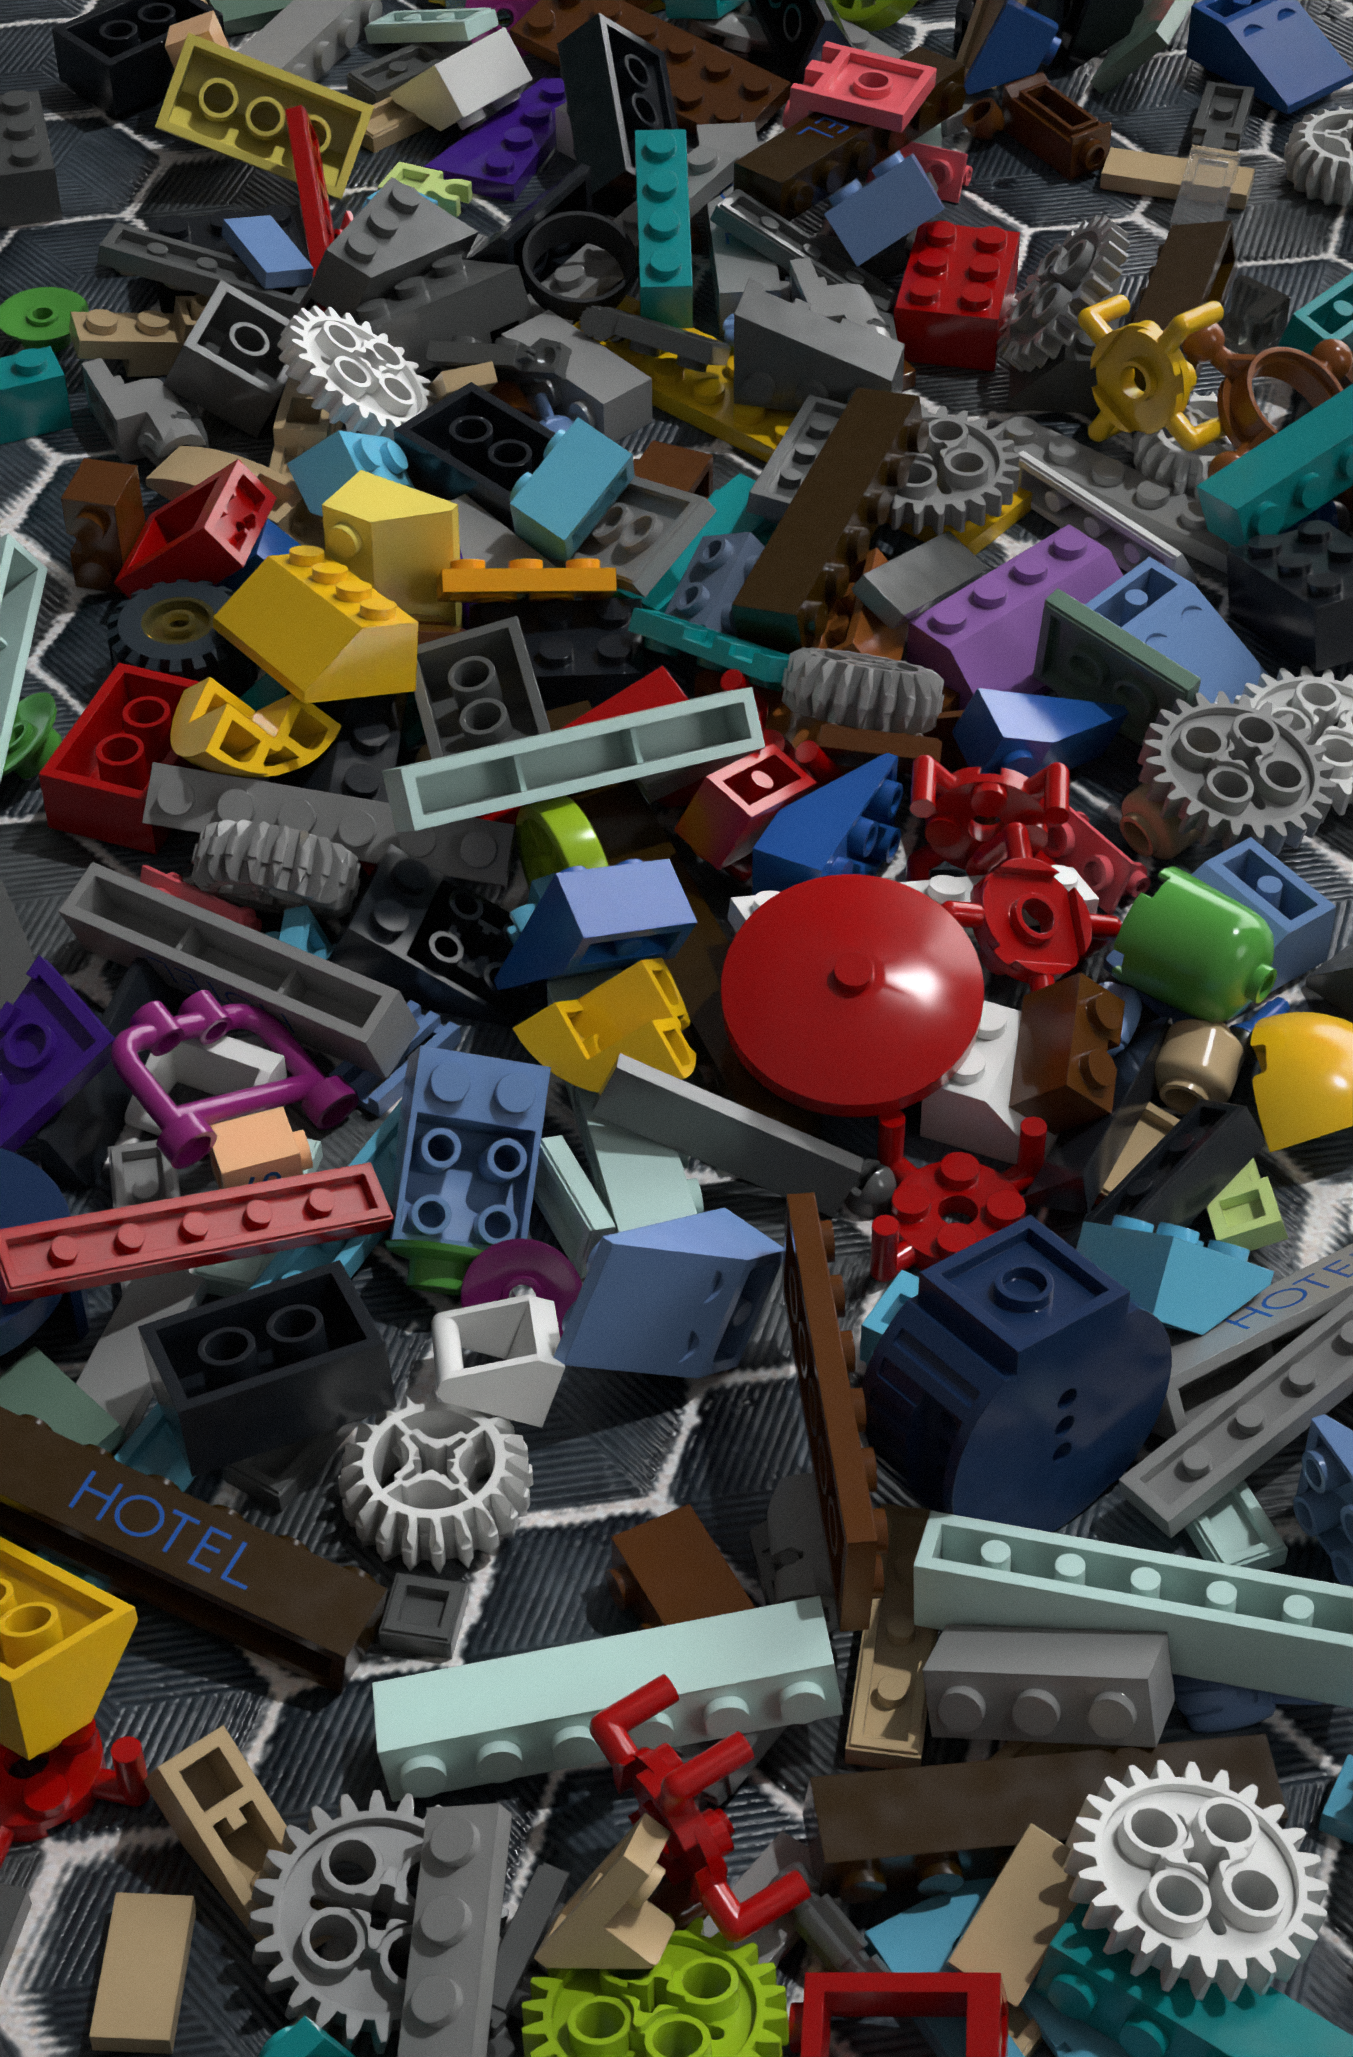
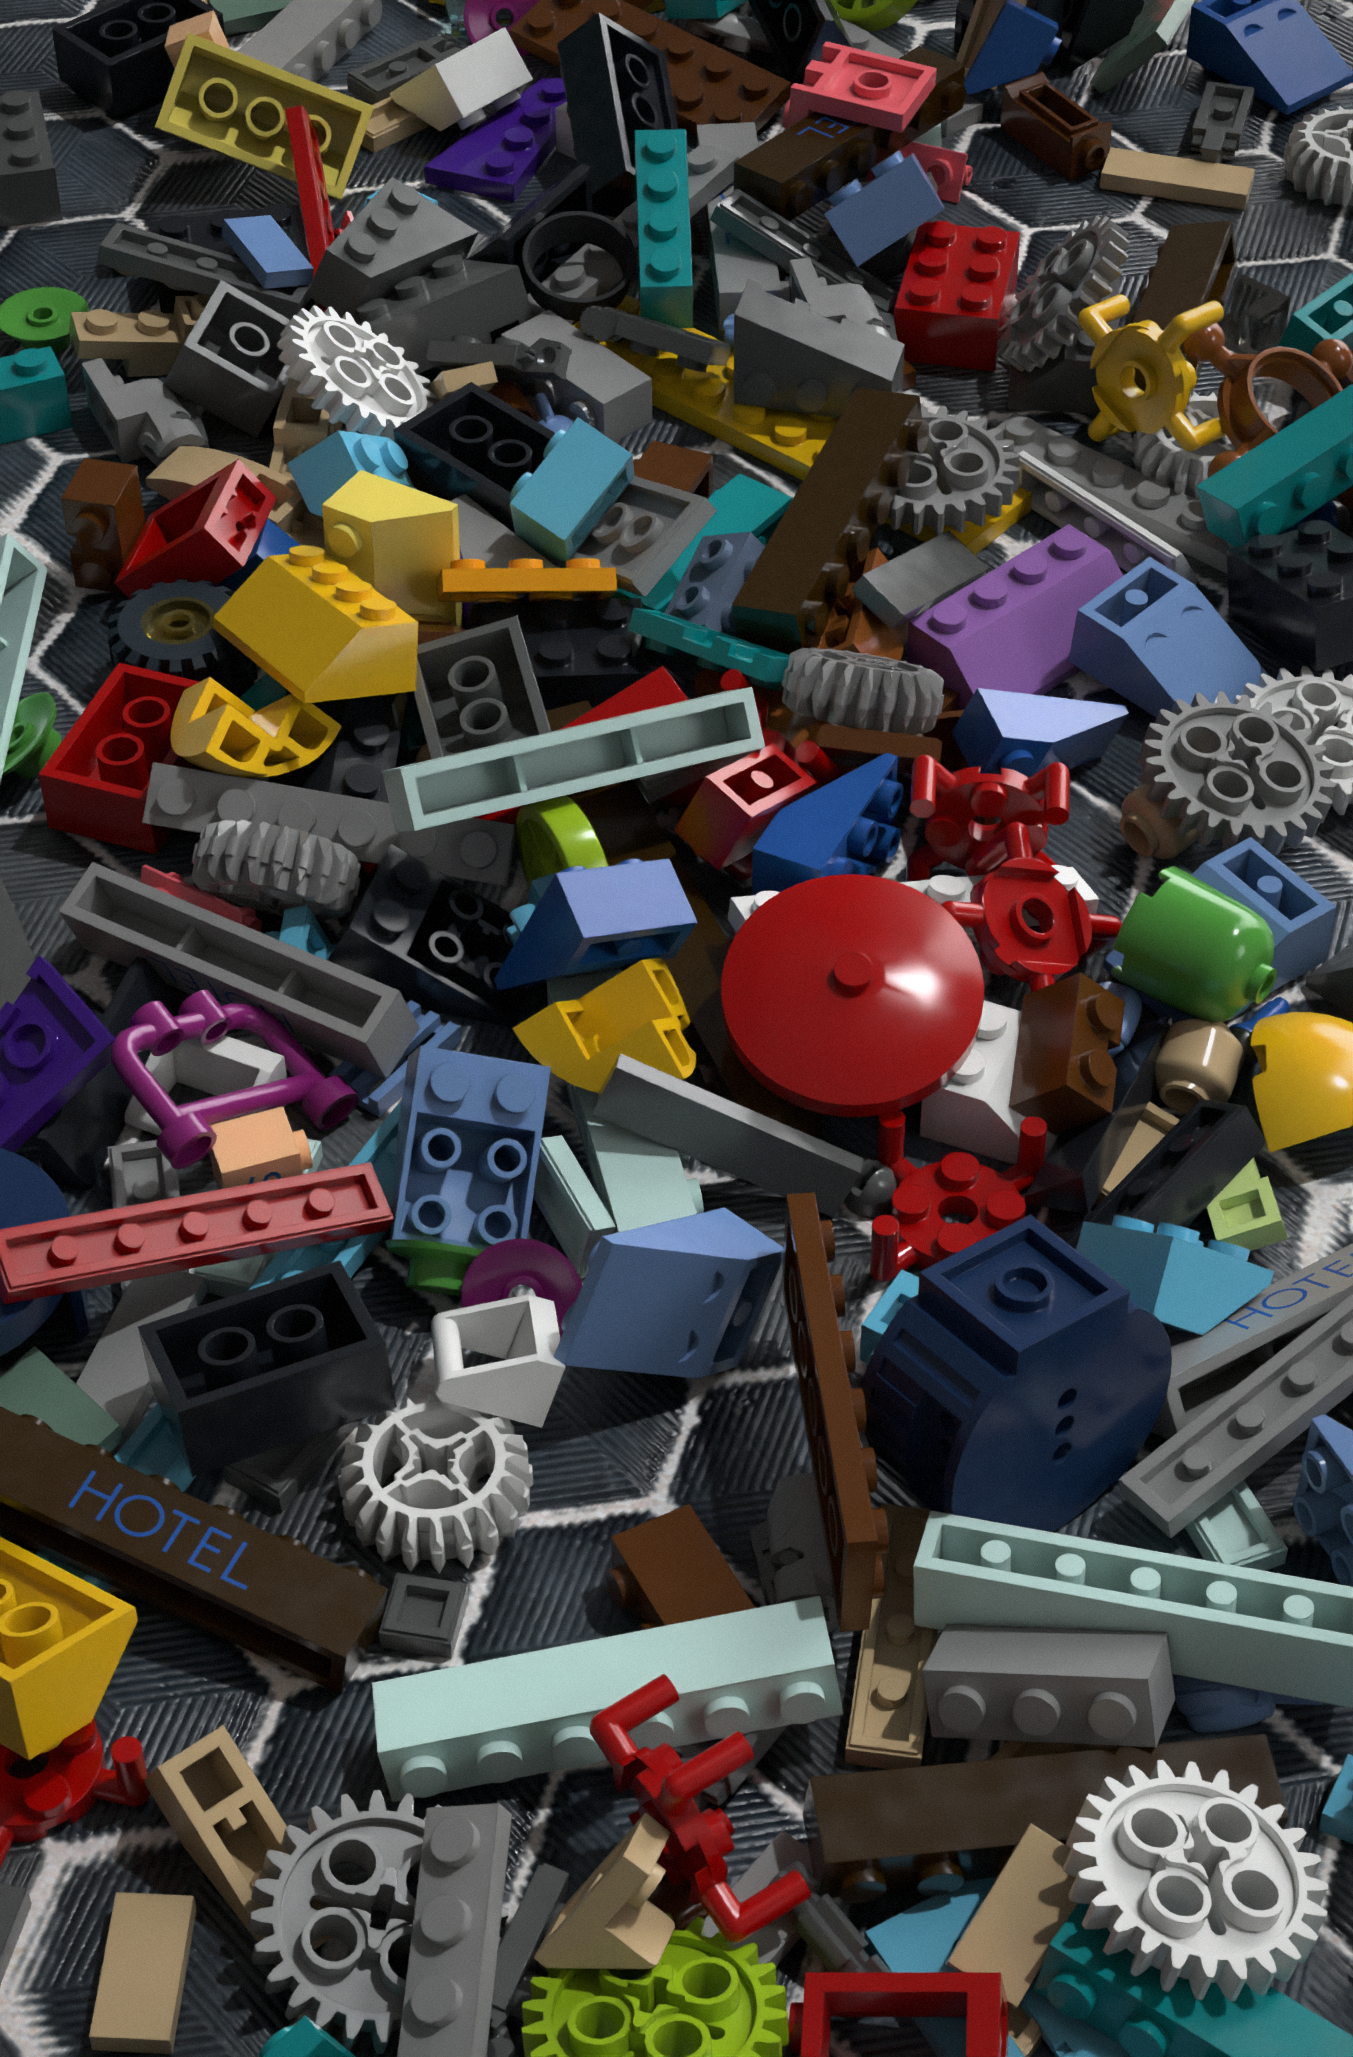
light aqua tile [364,7,499,44] -> none
yellowish green plate [378,162,473,218] -> none
dark grey plate [746,394,847,524] -> none
reddish brown hinge [962,98,1005,142] -> none
sand green tile [1033,588,1201,747] -> none
coral hinge [1042,806,1151,915] -> none
clear tile [1169,145,1241,231] -> none

